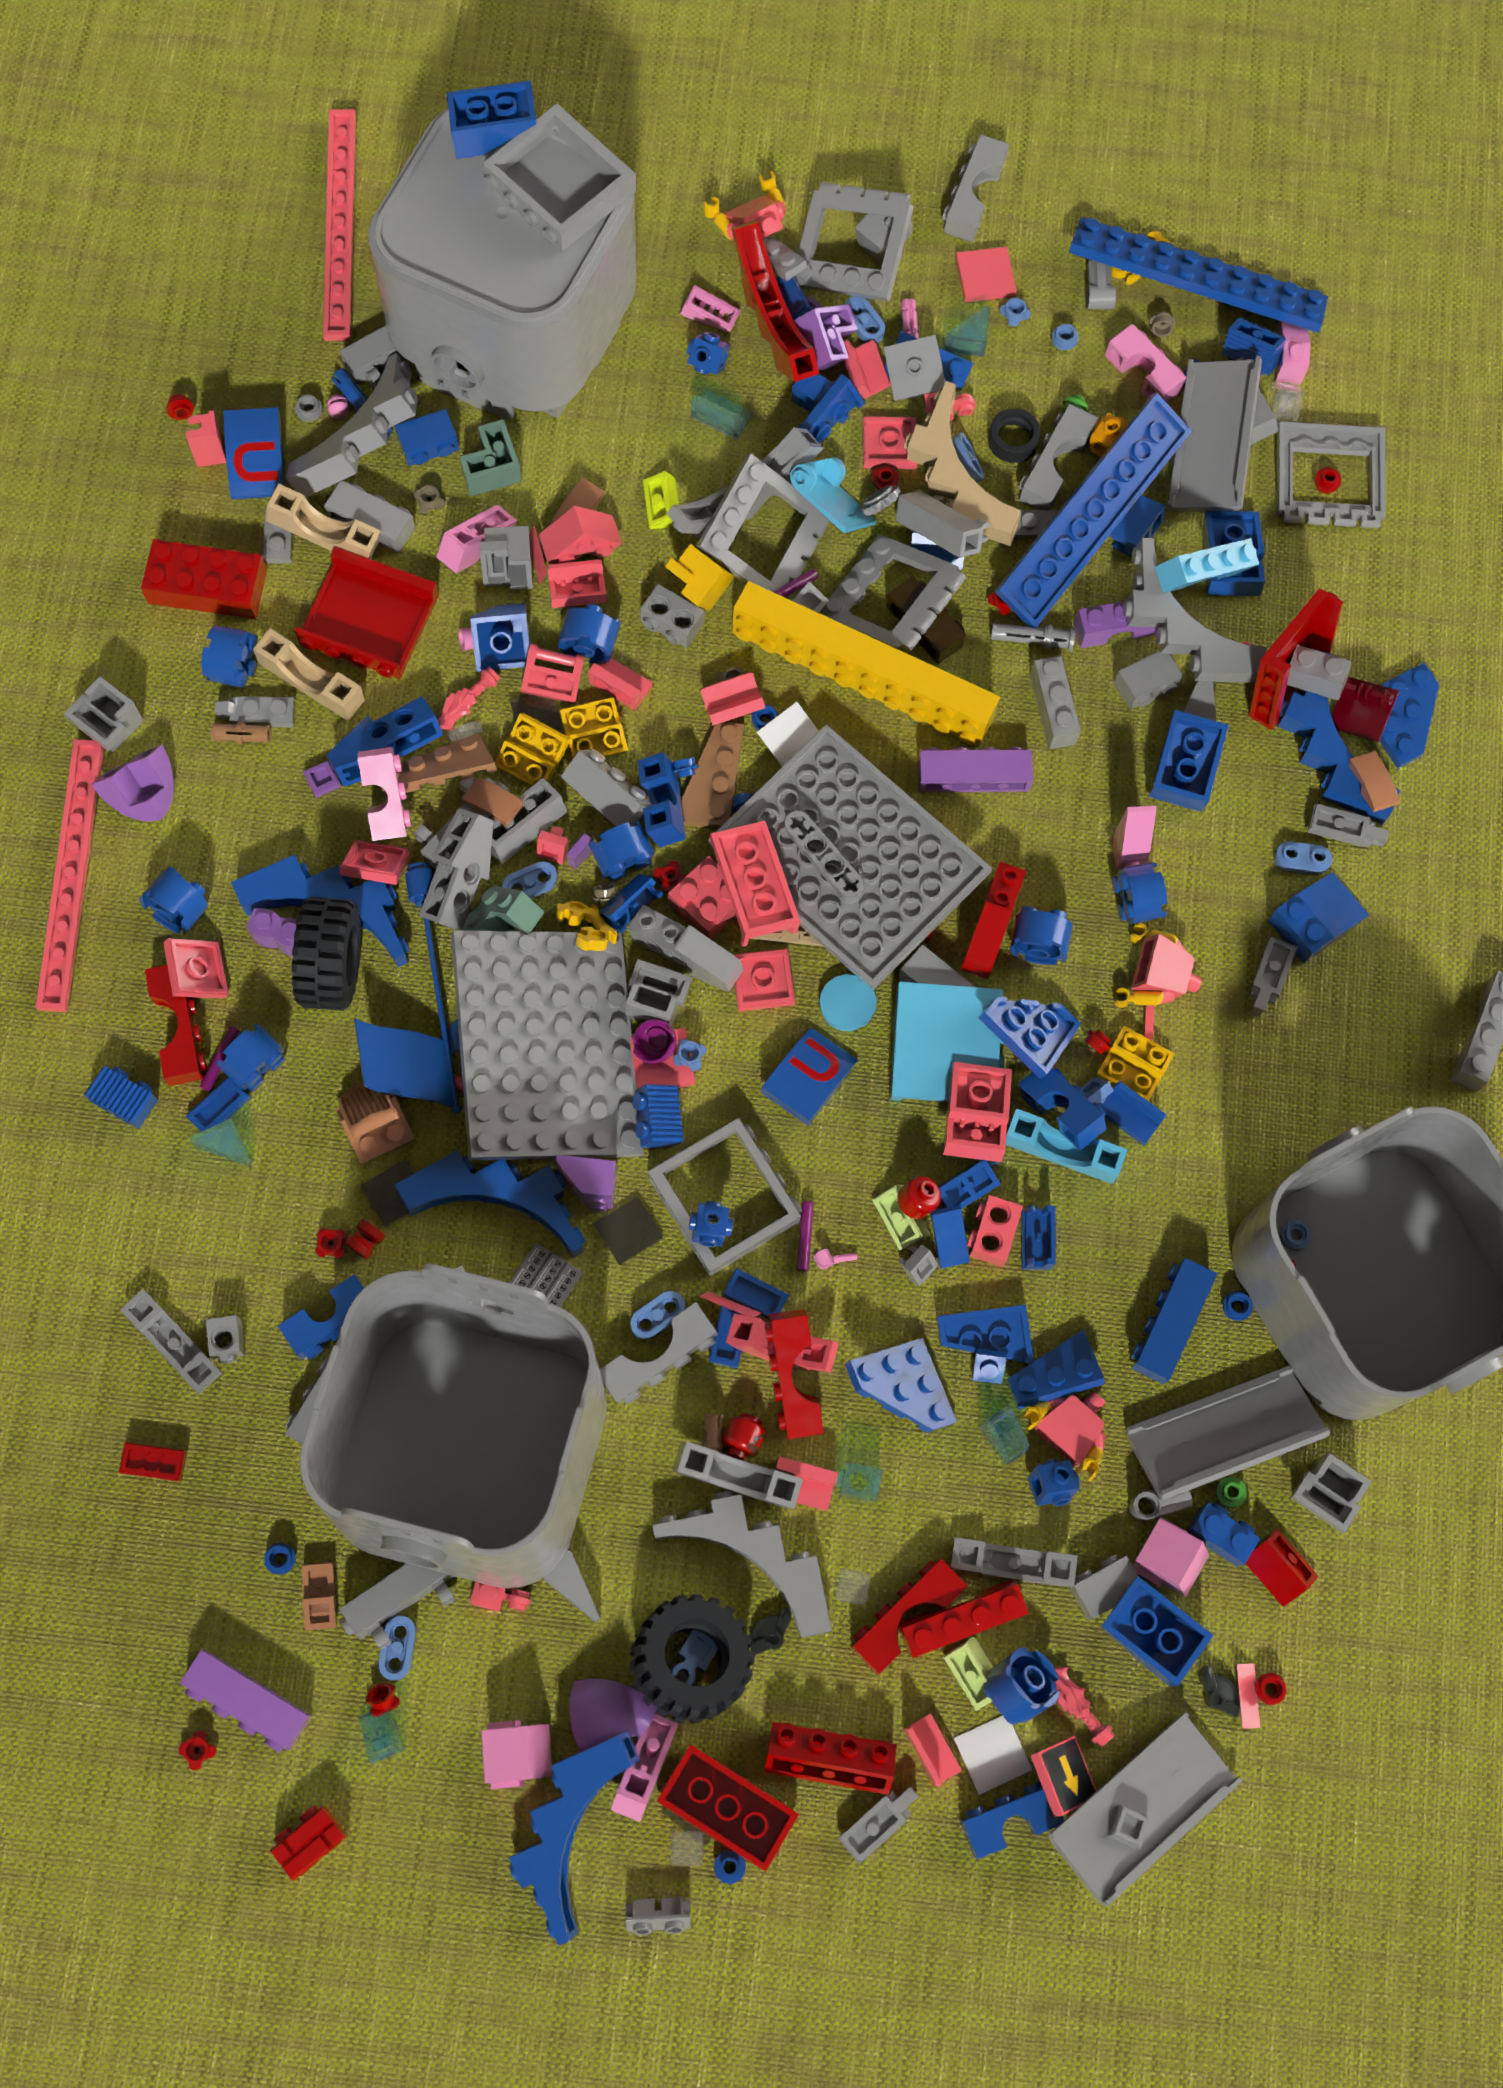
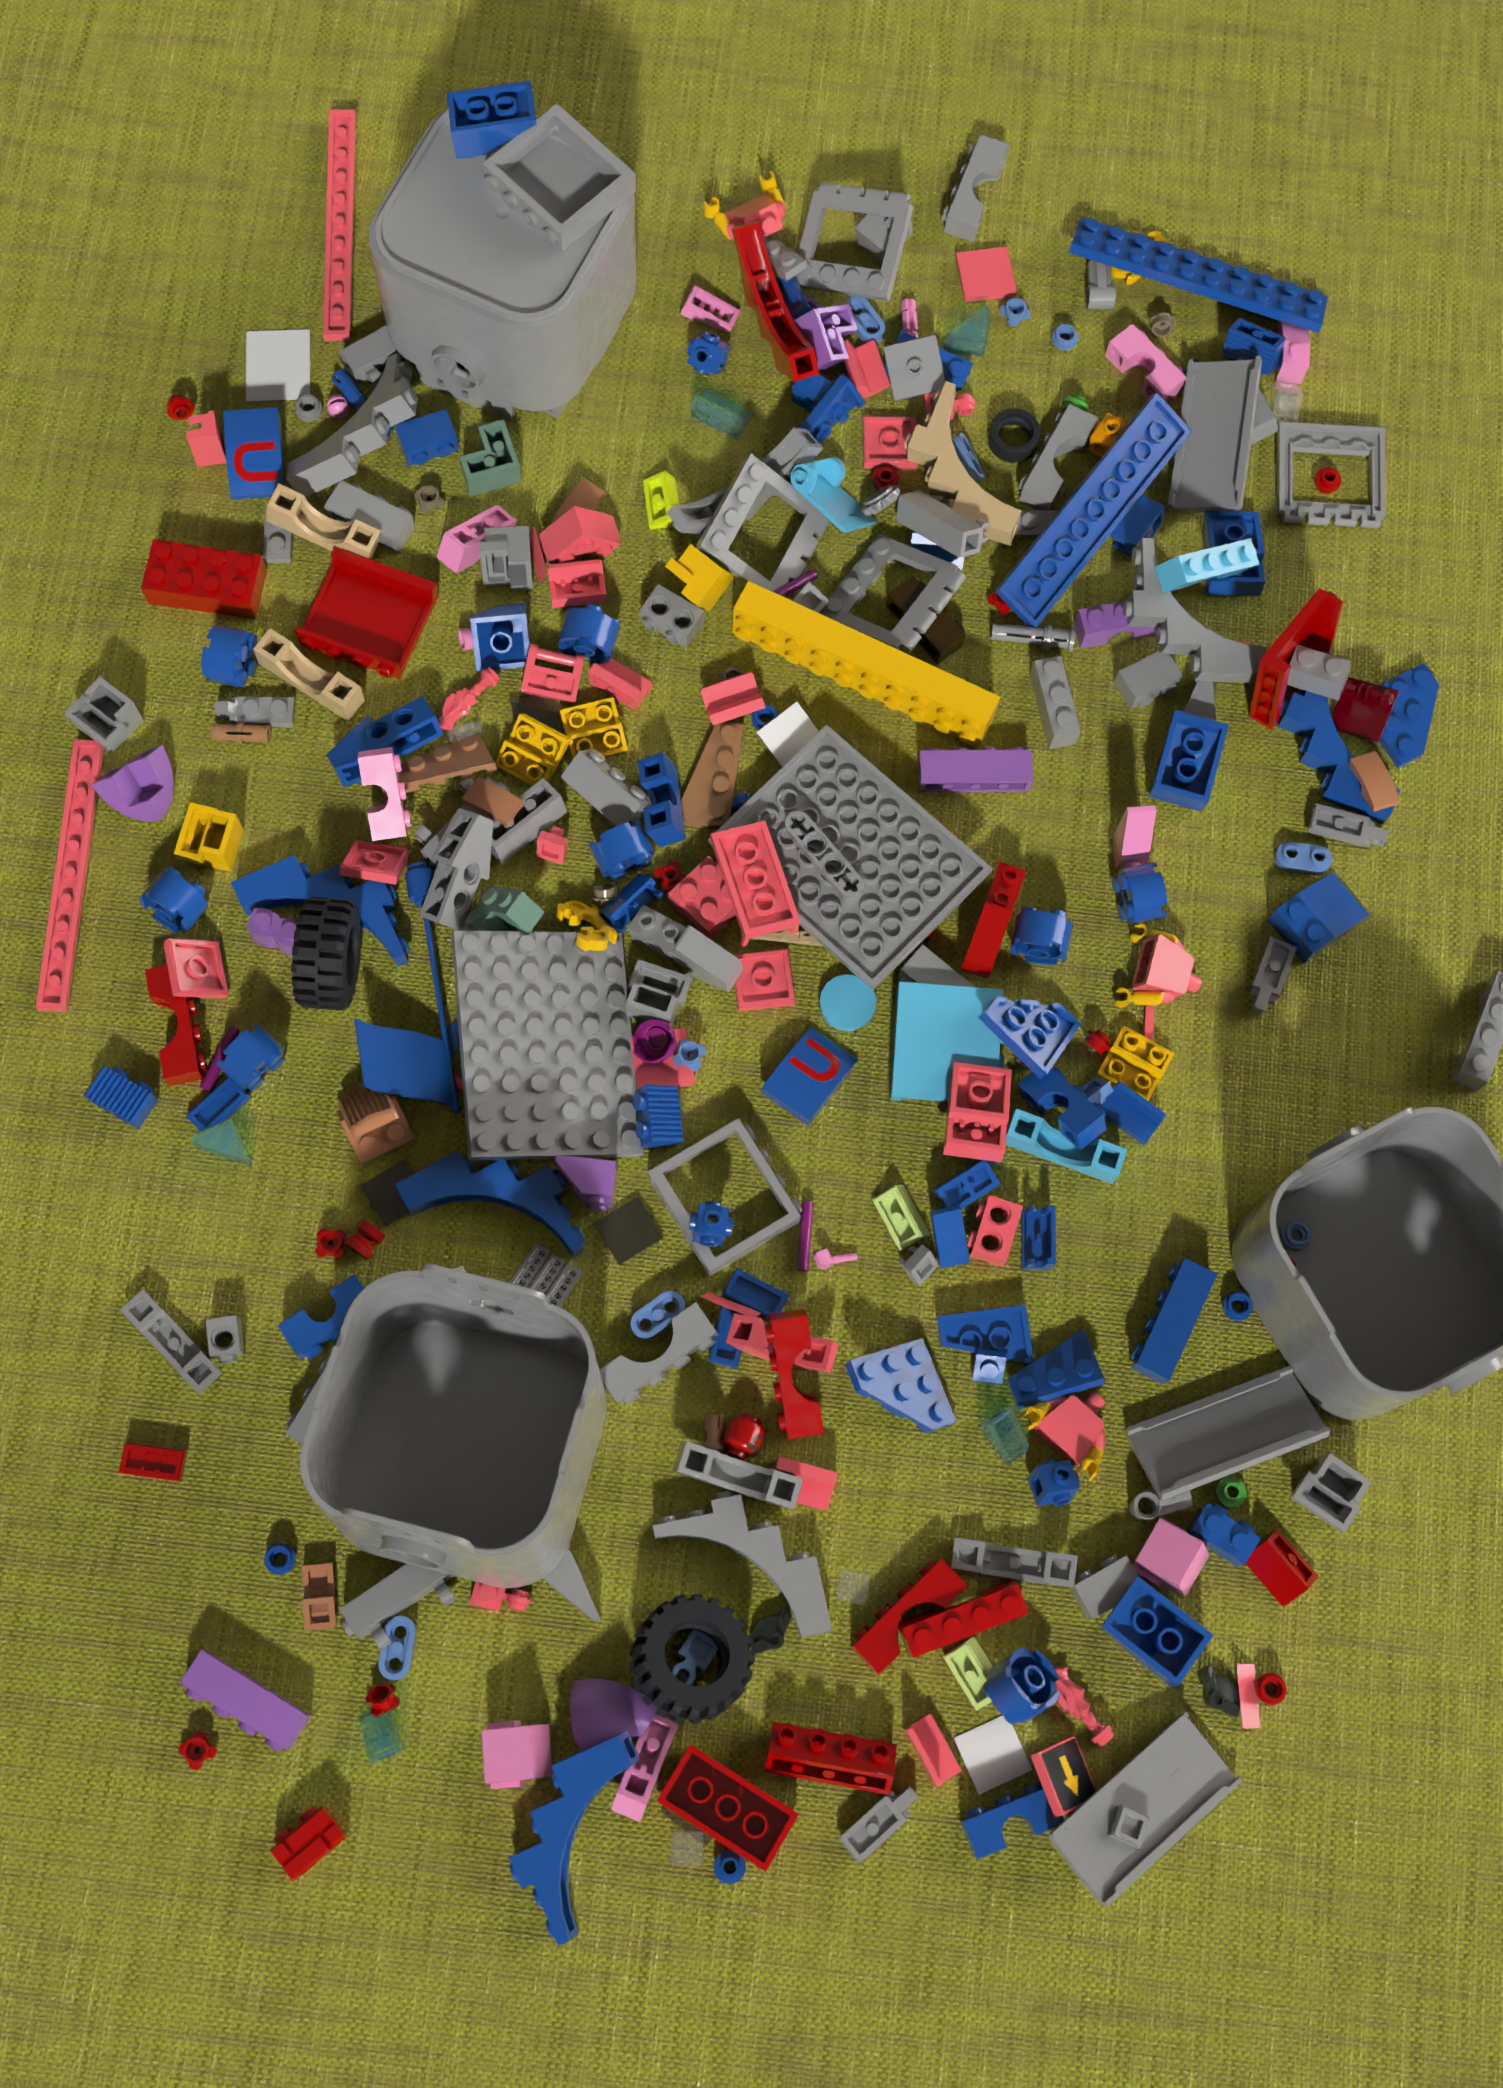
medium lavender tile [303,760,341,798] -> none
medium blue plate [502,862,558,899] -> none
medium lavender tile [567,834,593,870] -> none
light grey hinge [626,1897,691,1935] -> none
blue plate [673,757,699,778] -> none
clear light blue brick [835,1462,883,1503] -> none
red head [897,1176,941,1219] -> none
none -> yellow plate [174,802,244,872]
none -> white sticker [246,329,310,401]

